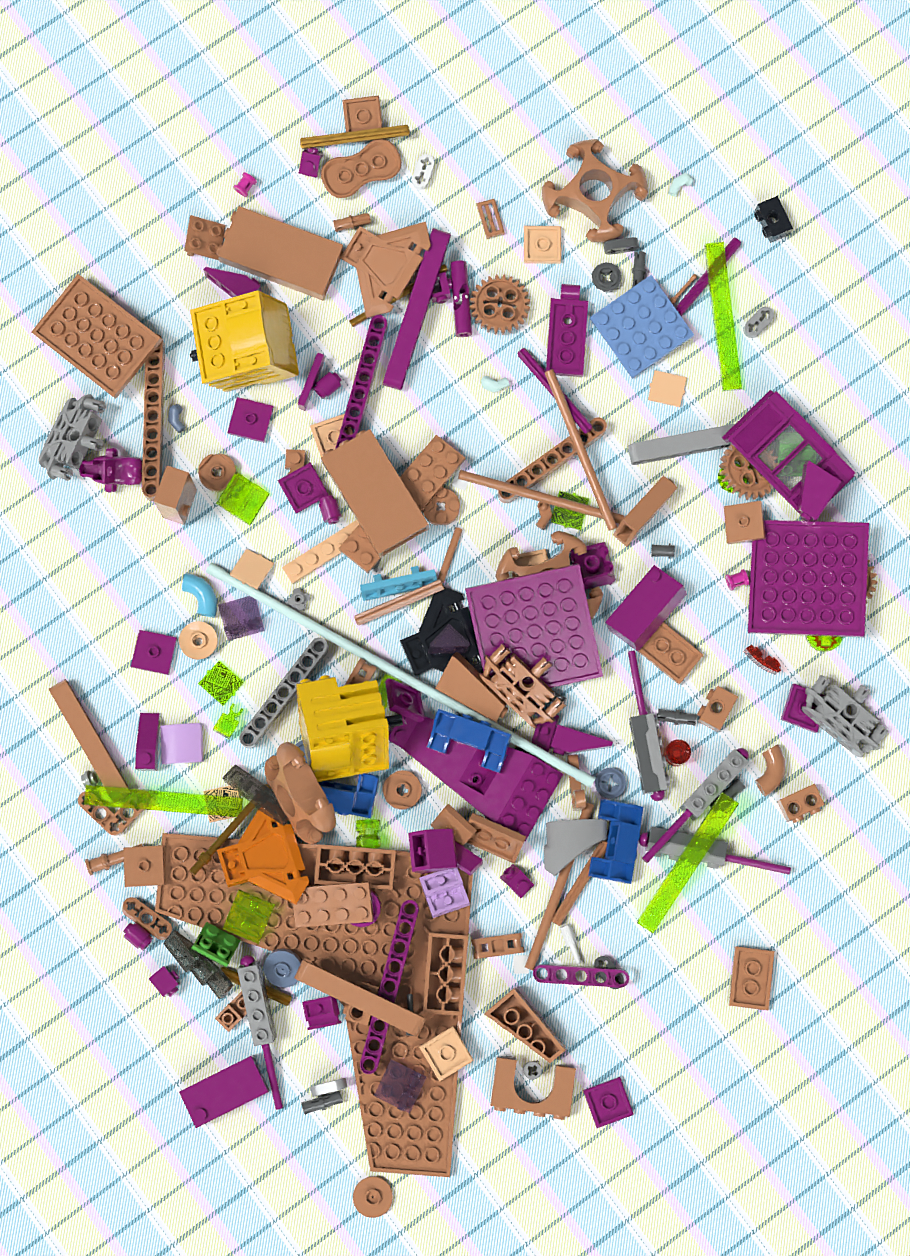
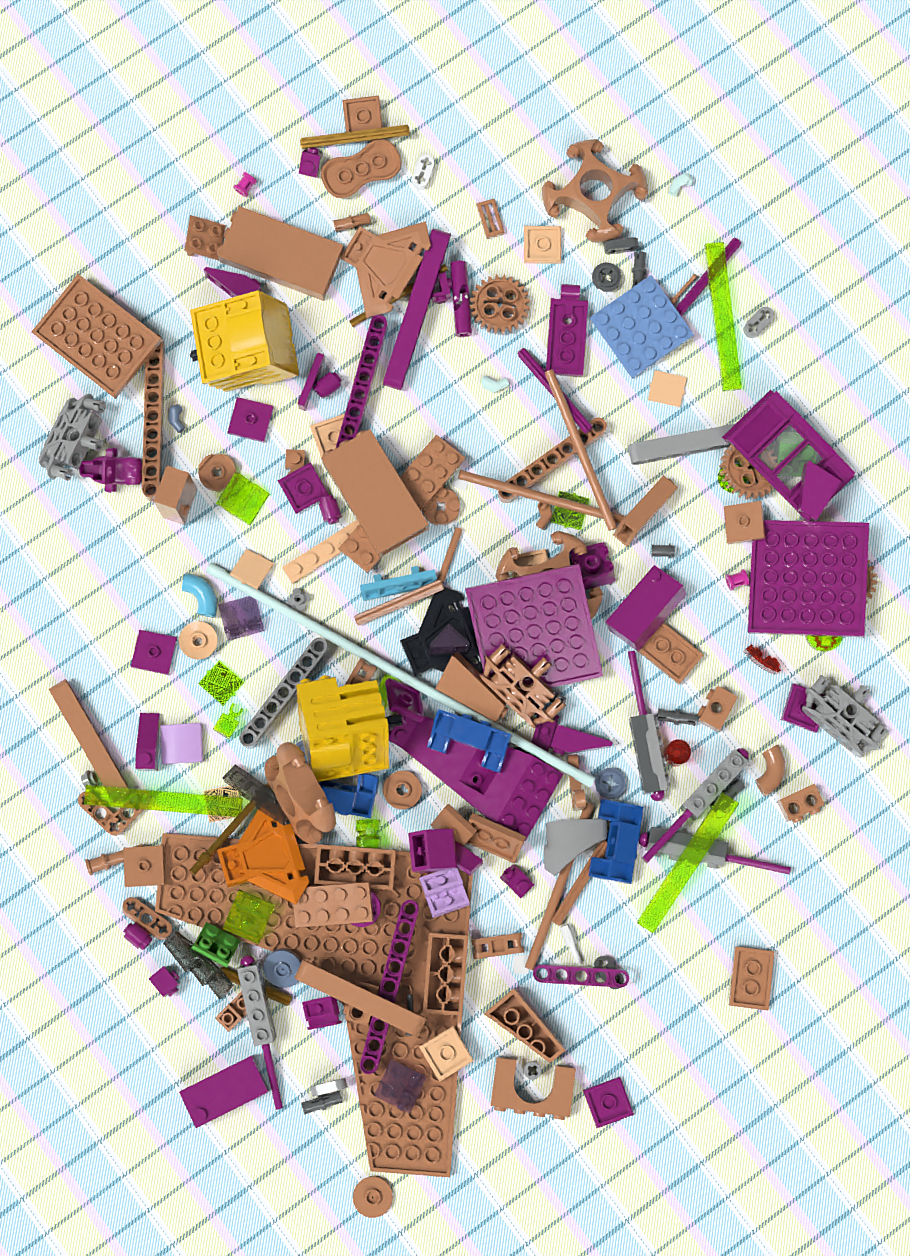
black brick [754,196,793,243] -> none

